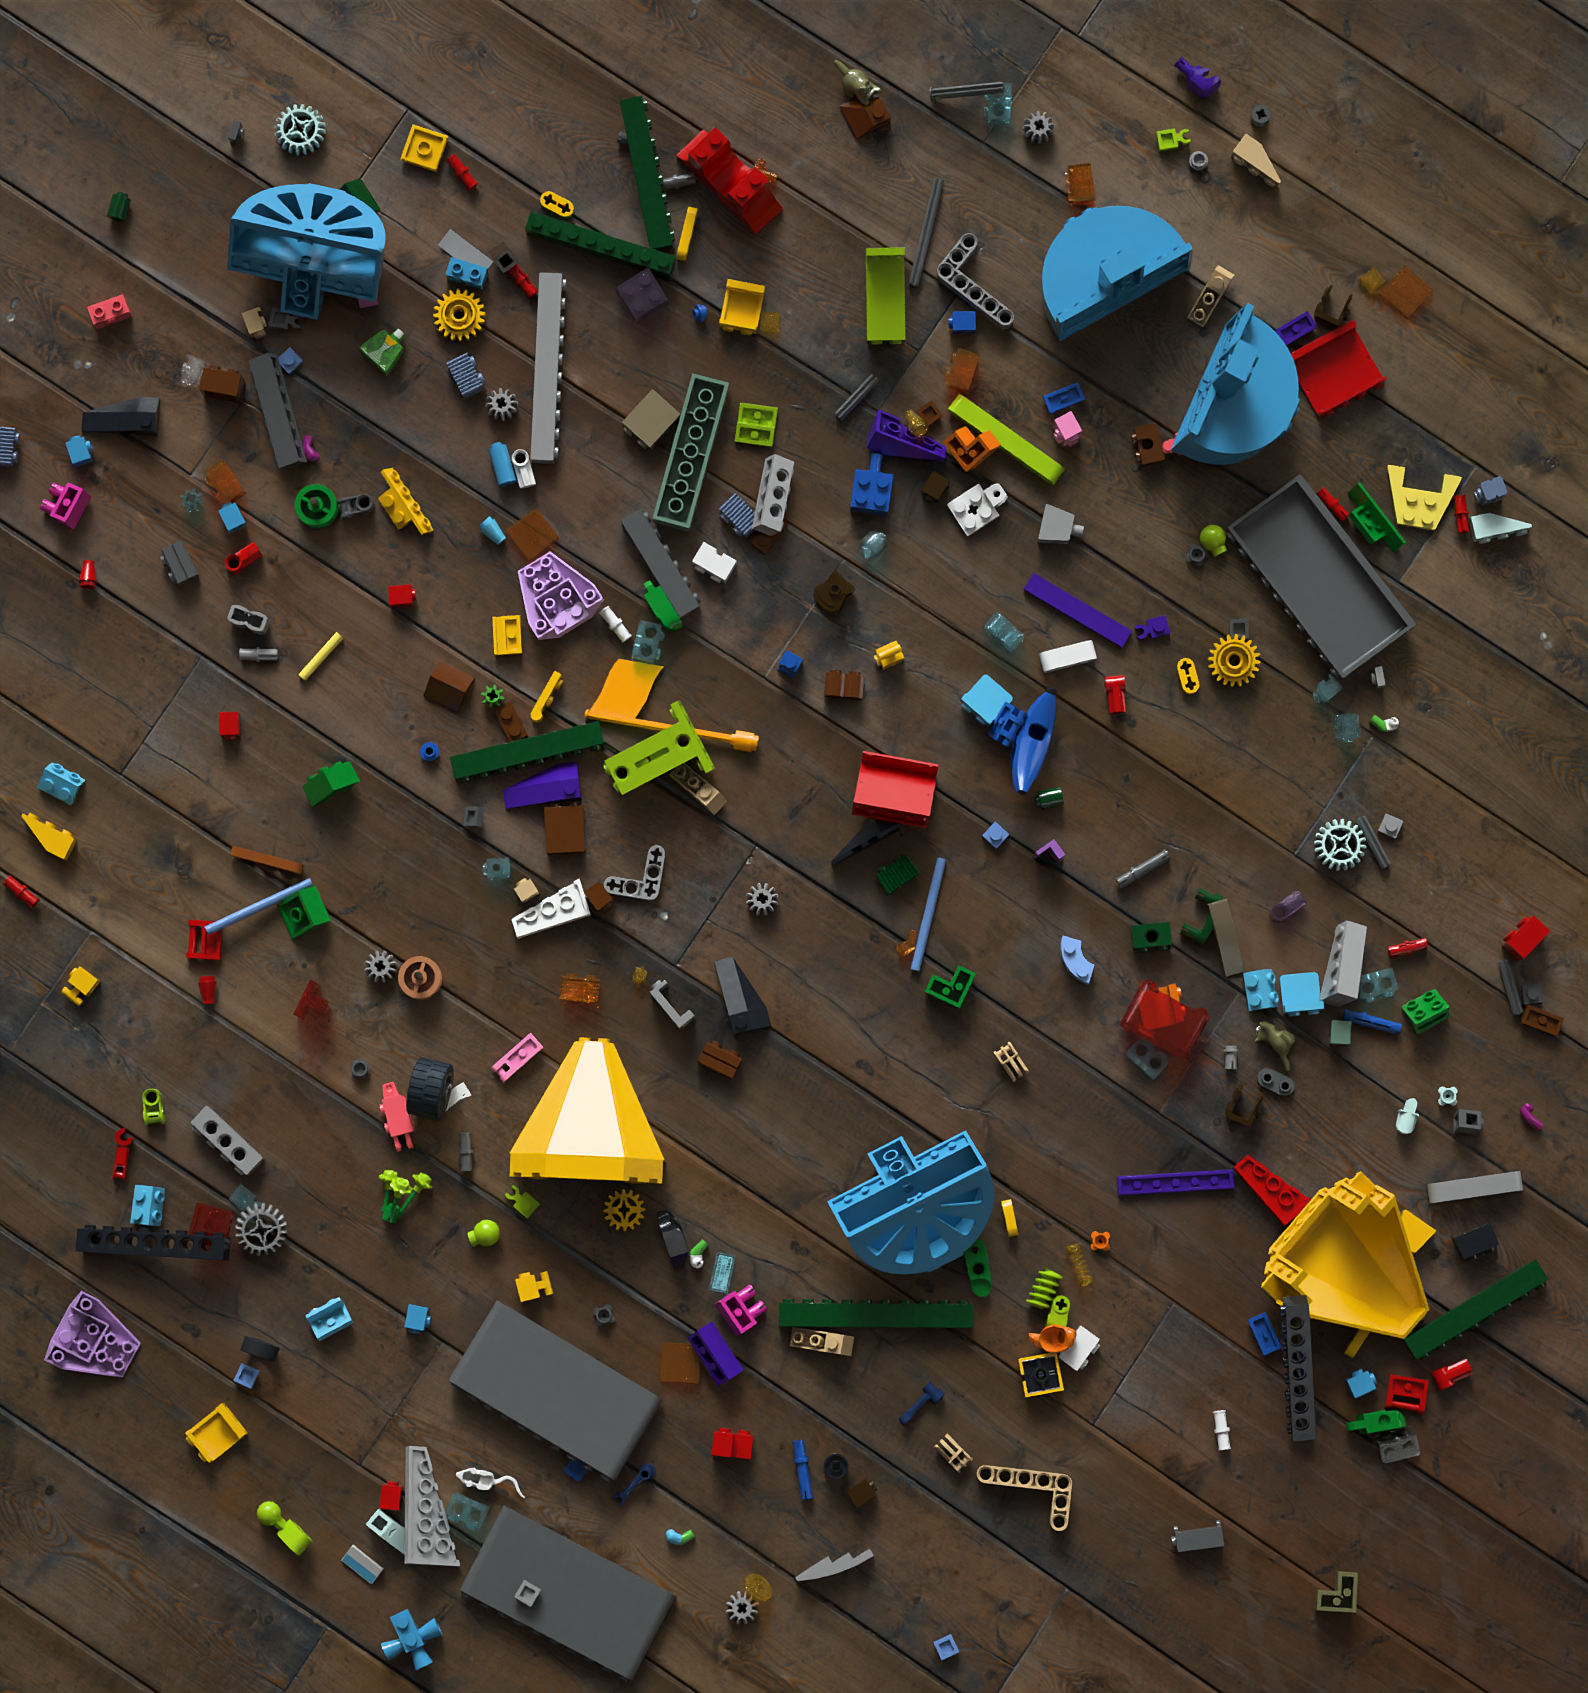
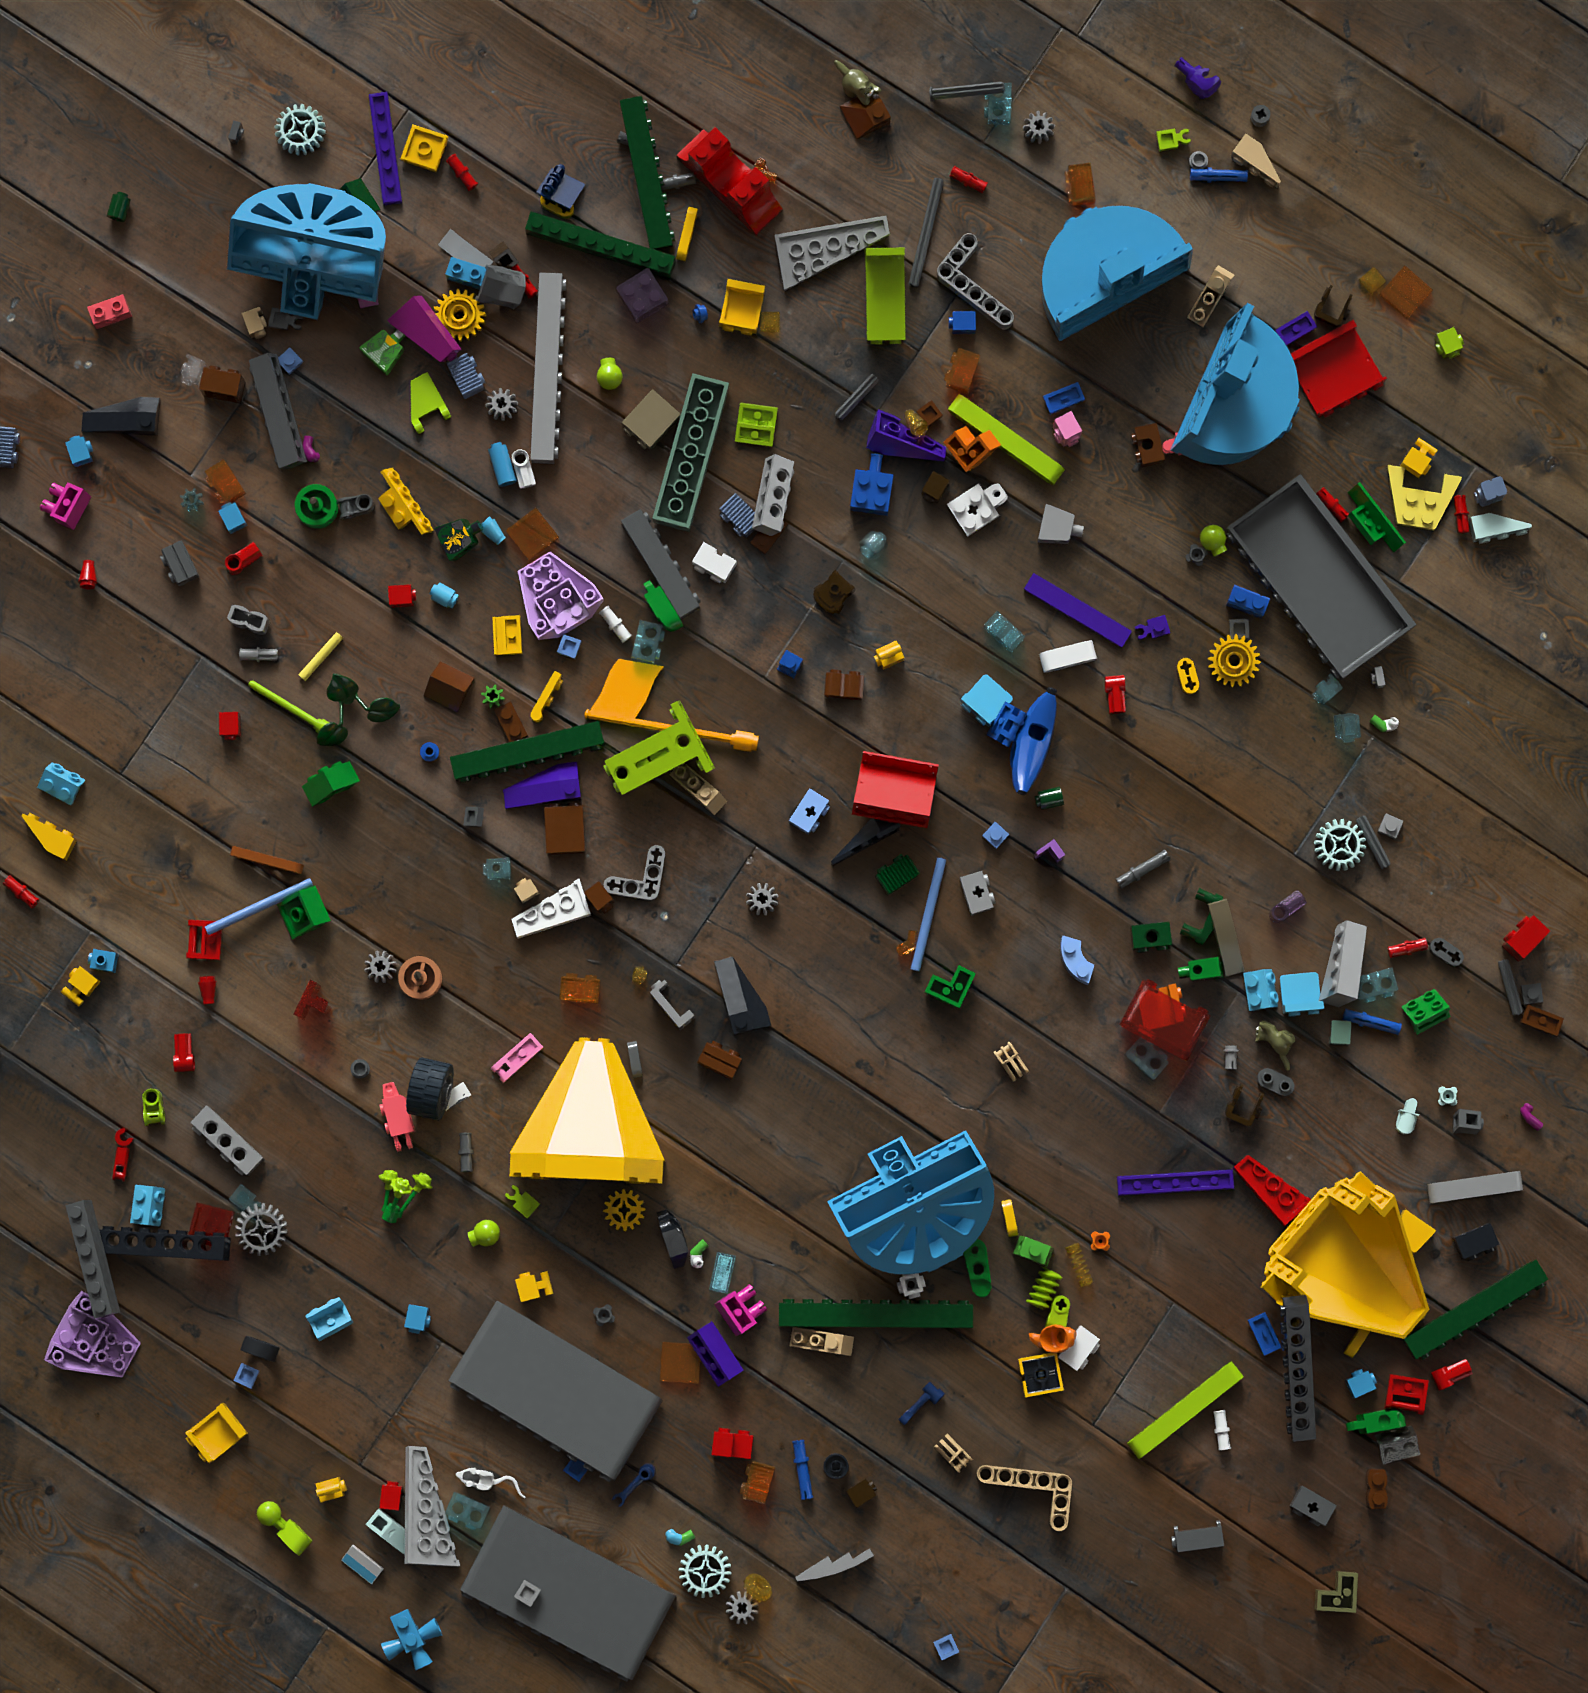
none -> dark grey brick [65,1200,120,1319]
none -> dark azure brick [88,949,119,973]
none -> red piece [173,1033,195,1072]
none -> lime piece [248,680,330,733]
none -> dark green plant [316,673,400,746]
none -> yellow brick [316,1477,347,1503]
none -> dark purple tile [369,92,402,205]
none -> magenta slope [388,296,461,362]
none -> lime flag [411,372,451,434]
none -> medium azure brick [429,583,459,608]
none -> torso [434,519,483,561]
none -> dark grey slope [475,265,526,310]
none -> dark blue hinge [536,164,585,210]
none -> medium blue plate [557,634,582,659]
none -> lime piece [597,358,623,390]
none -> dark grey beam [627,1041,643,1079]
none -> light aqua gear [679,1545,731,1598]
none -> clear orange brick [739,1461,775,1505]
none -> light grey wing [775,216,890,291]
none -> light blue brick [789,788,830,835]
none -> white brick [897,1273,926,1299]
none -> red pin [949,166,988,194]
none -> light grey brick [959,871,996,916]
none -> bright green torso [1013,1236,1054,1267]
none -> lime beam [1127,1361,1244,1459]
none -> green torso [1178,957,1224,982]
none -> blue pin [1190,167,1248,183]
none -> blue brick [1226,585,1270,619]
none -> dark grey brick [1289,1485,1337,1527]
none -> reddish brown brick [1365,1469,1388,1509]
none -> yellow brick [1400,438,1438,478]
none -> dark grey beam [1429,938,1464,966]
none -> lime brick [1434,327,1464,359]

